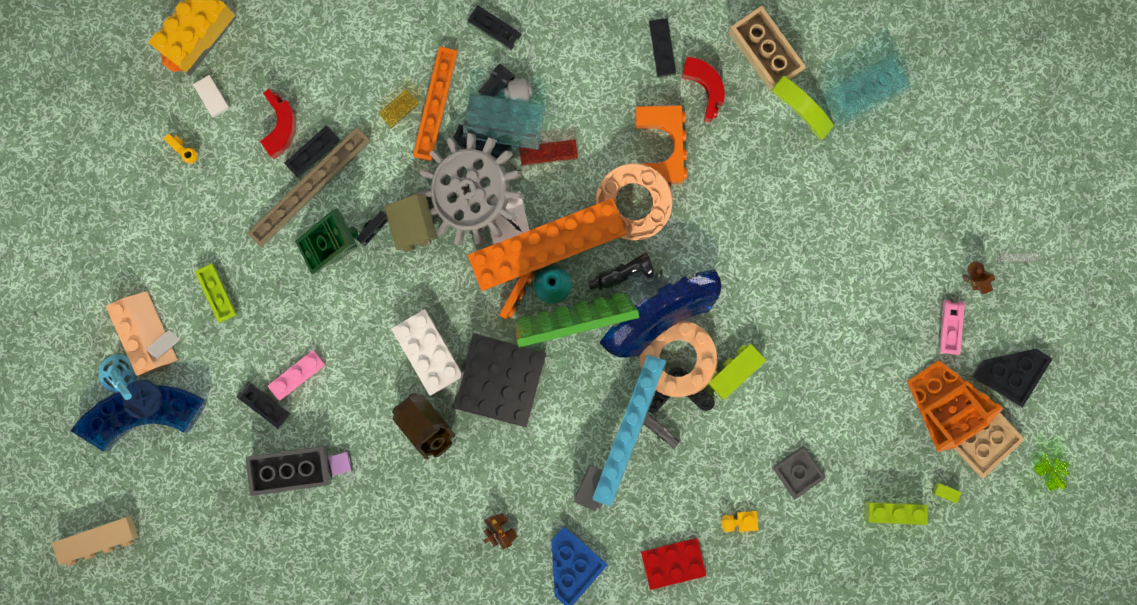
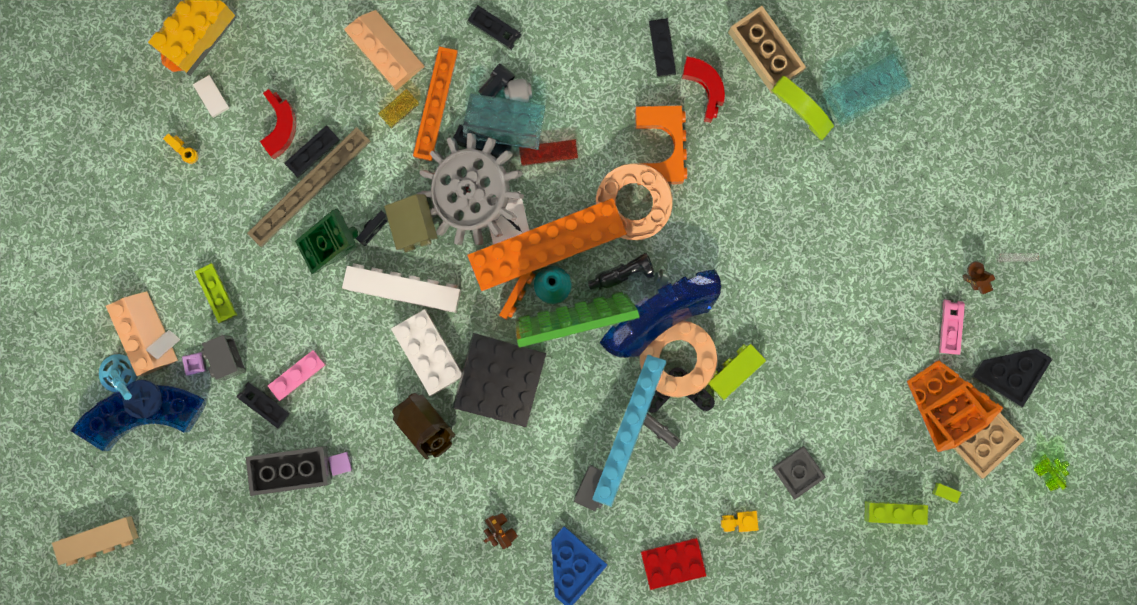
none -> lavender tile [182,352,206,376]
none -> dark grey brick [201,335,246,380]
none -> white brick [342,263,461,313]
none -> light nougat slope [344,10,425,91]

